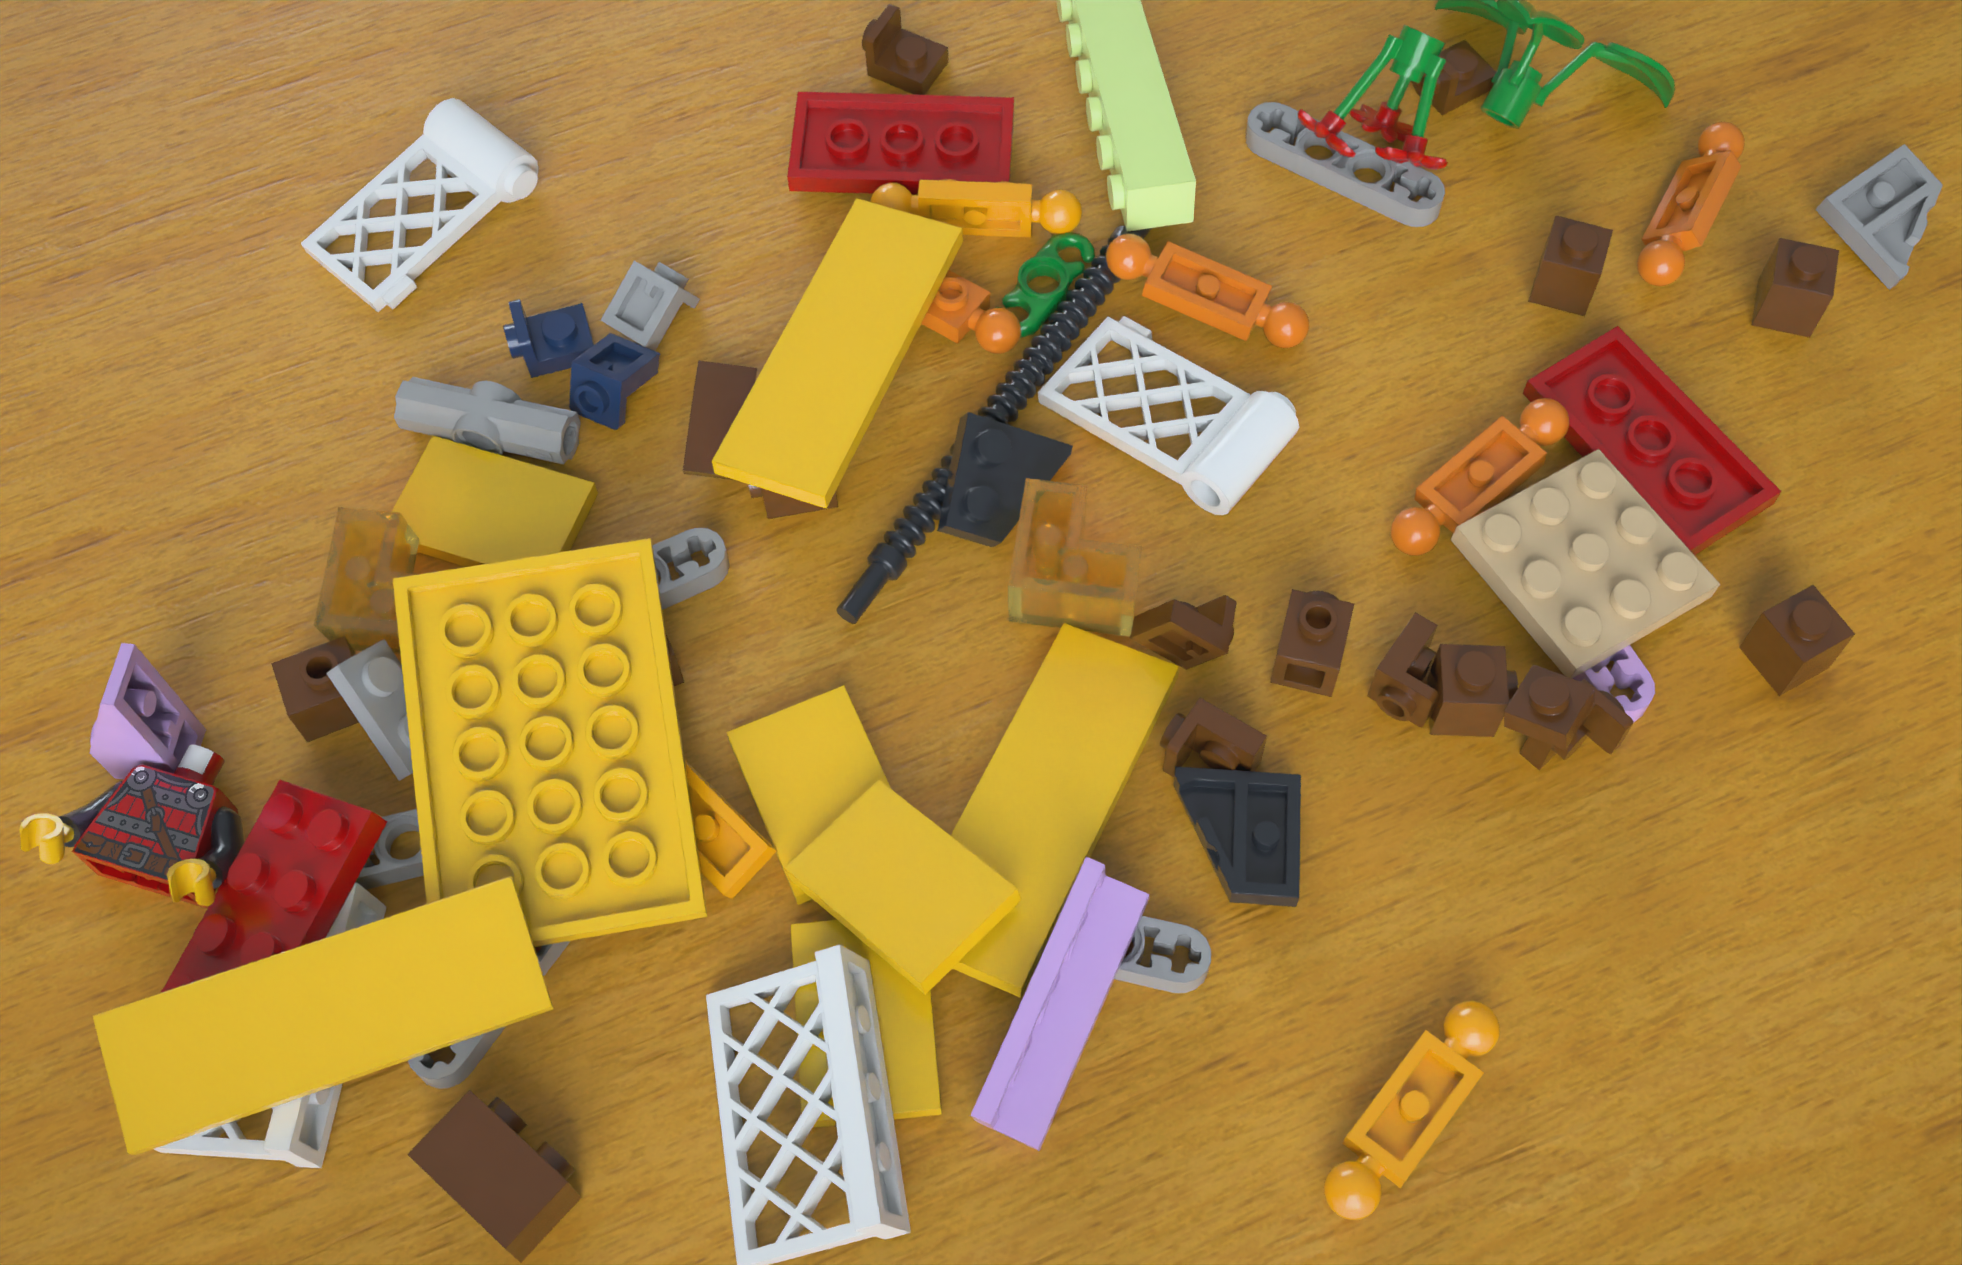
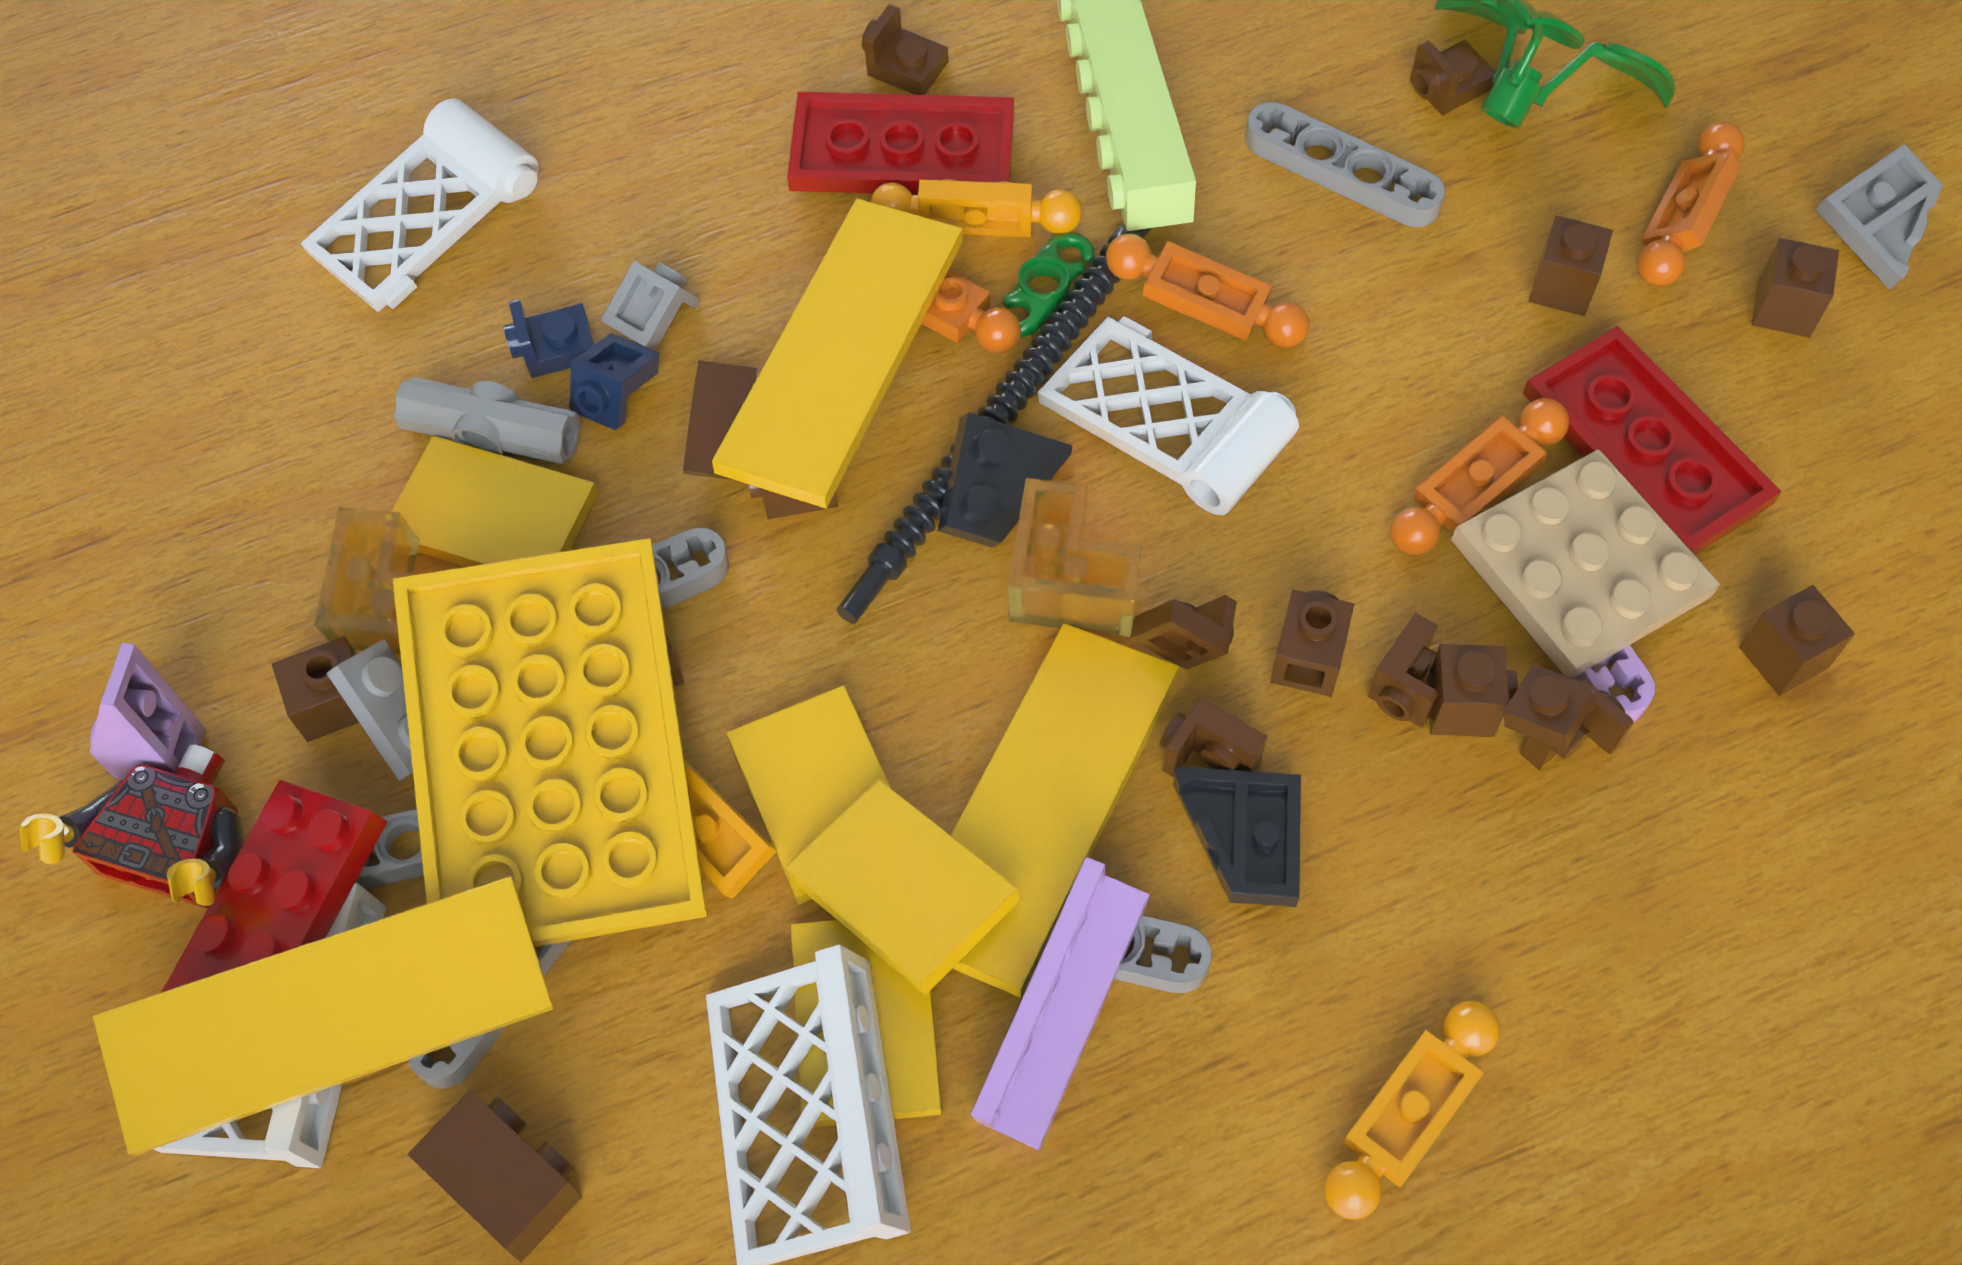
plant [1298,25,1448,170] -> none

